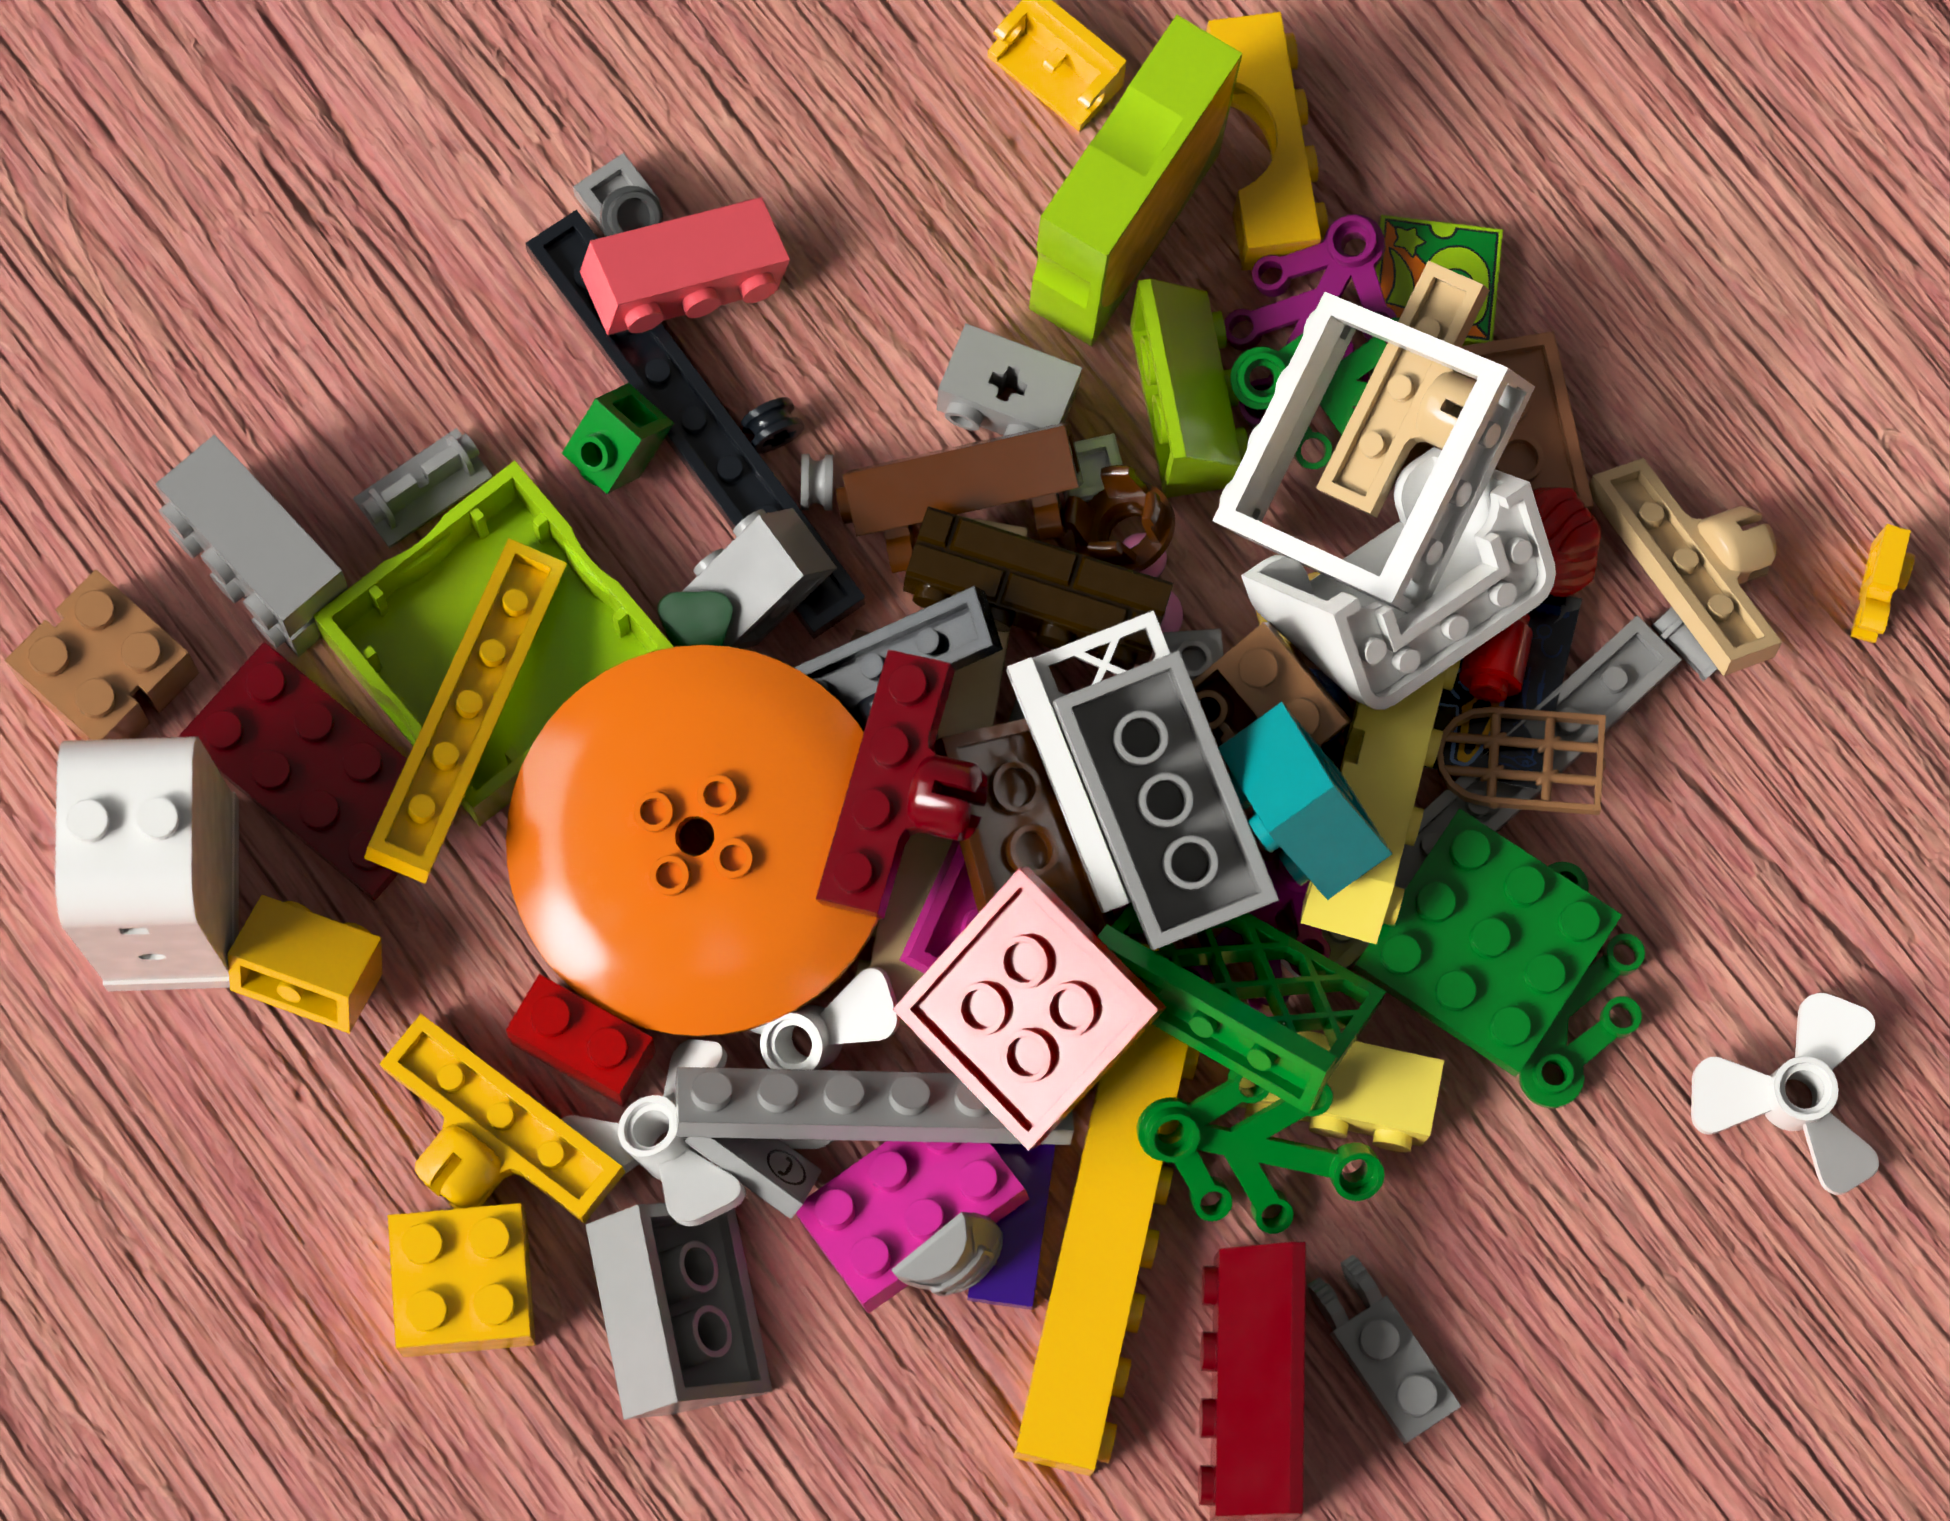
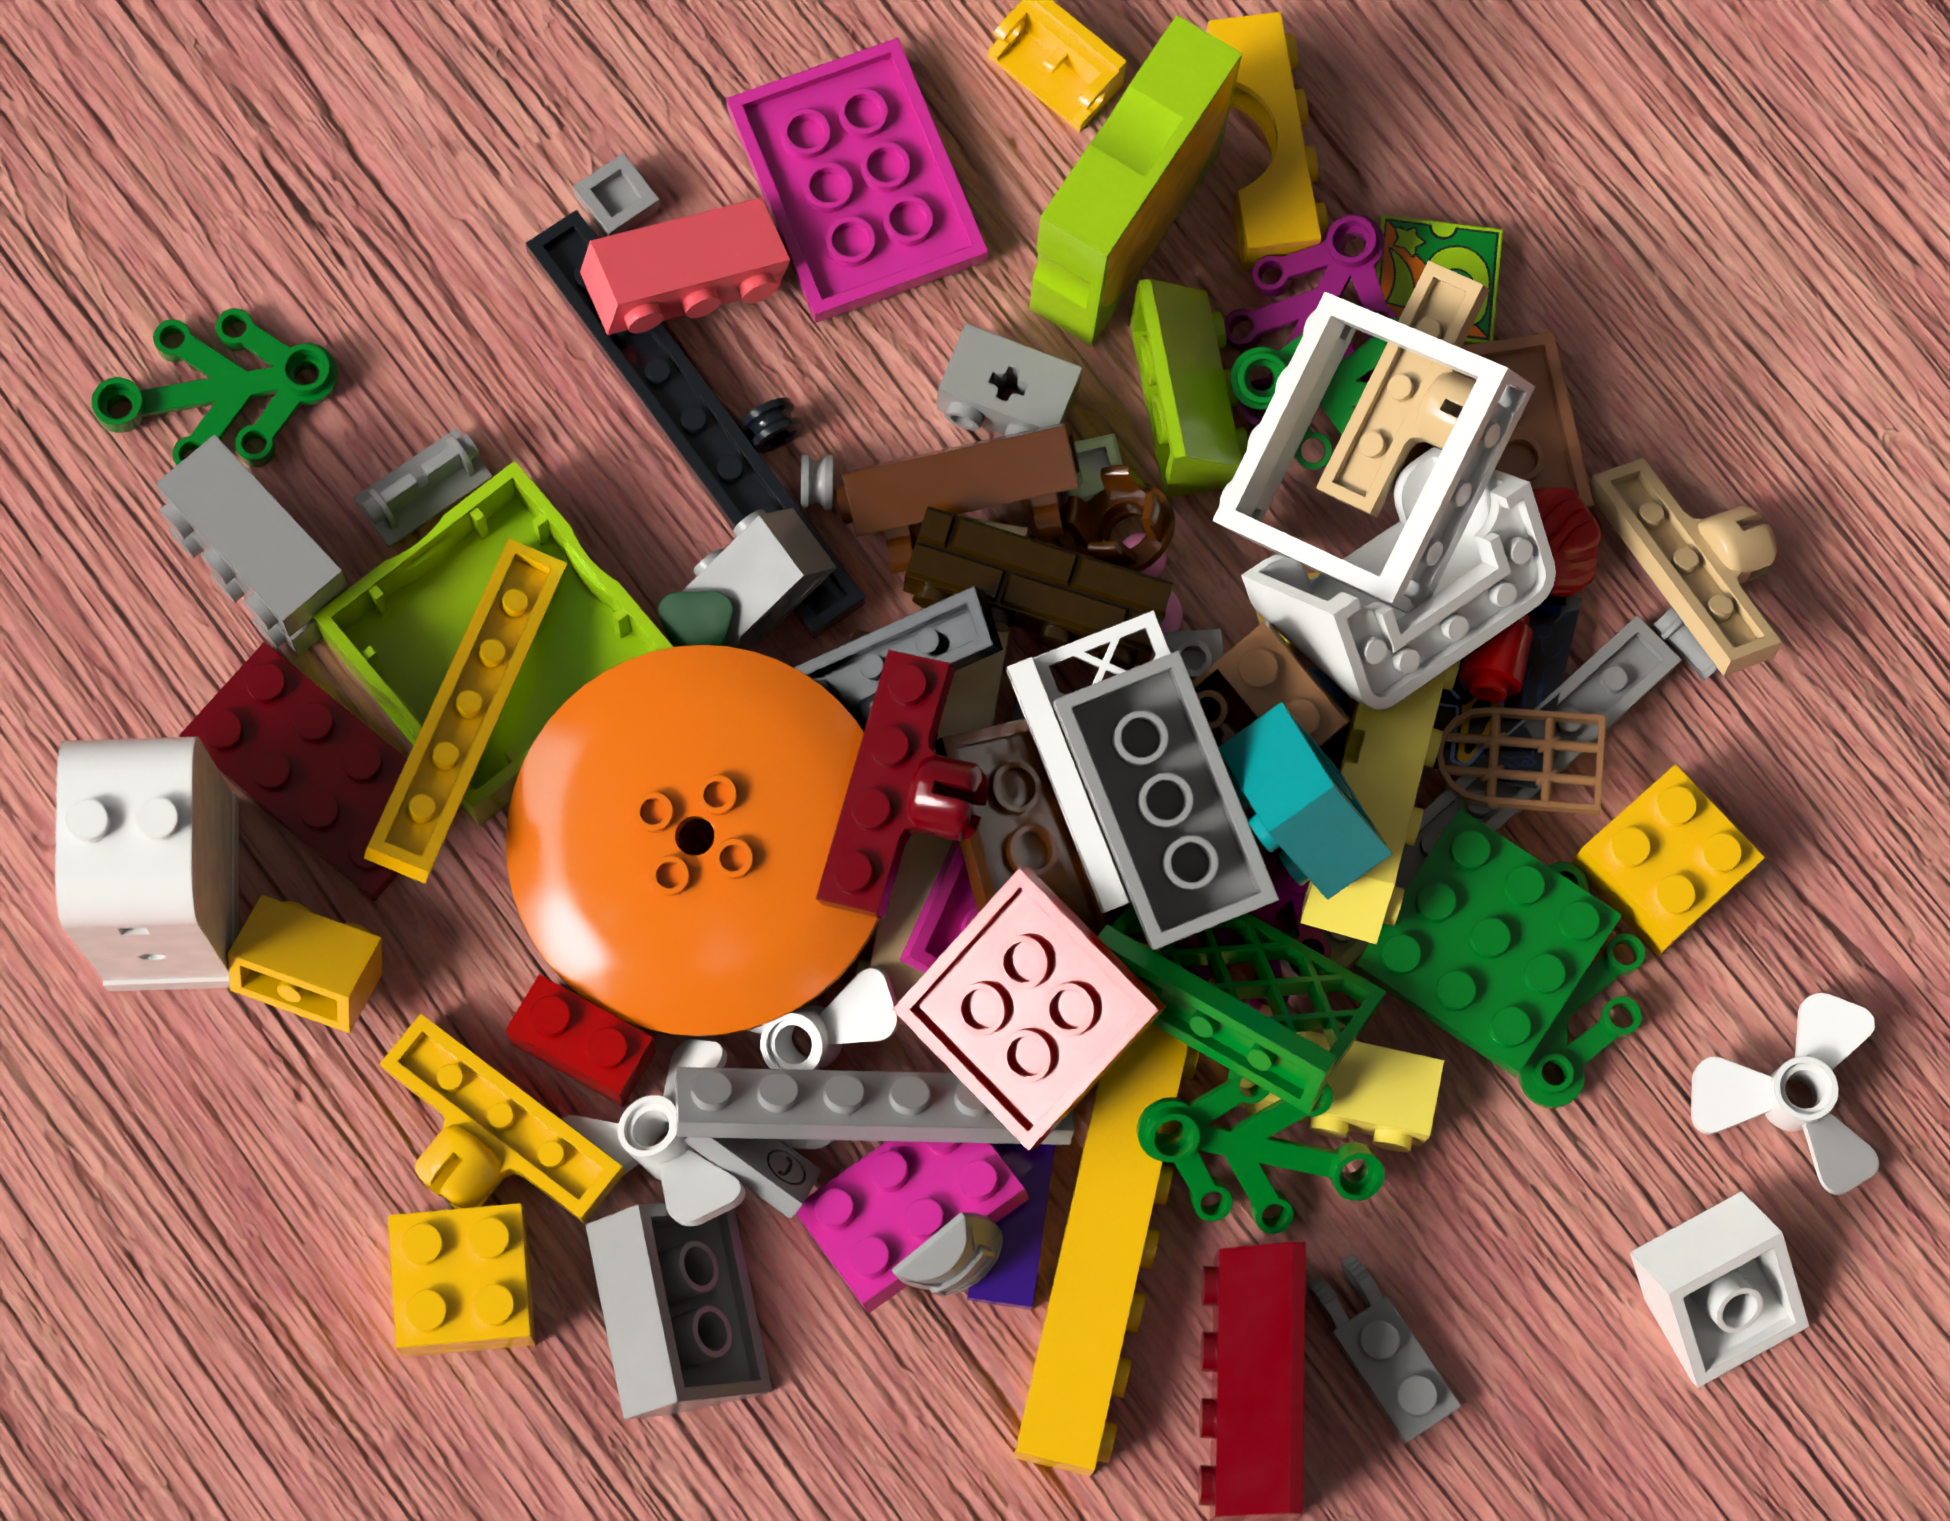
medium nougat piece [4,569,199,740] -> none
green brick [561,383,674,494] -> none
dark grey plate [600,186,663,236] -> none
yellow plate [1850,524,1915,644] -> none
none -> green plant [91,308,339,467]
none -> dark pink plate [726,38,988,323]
none -> yellow brick [1571,764,1765,957]
none -> white slope [1630,1191,1809,1388]

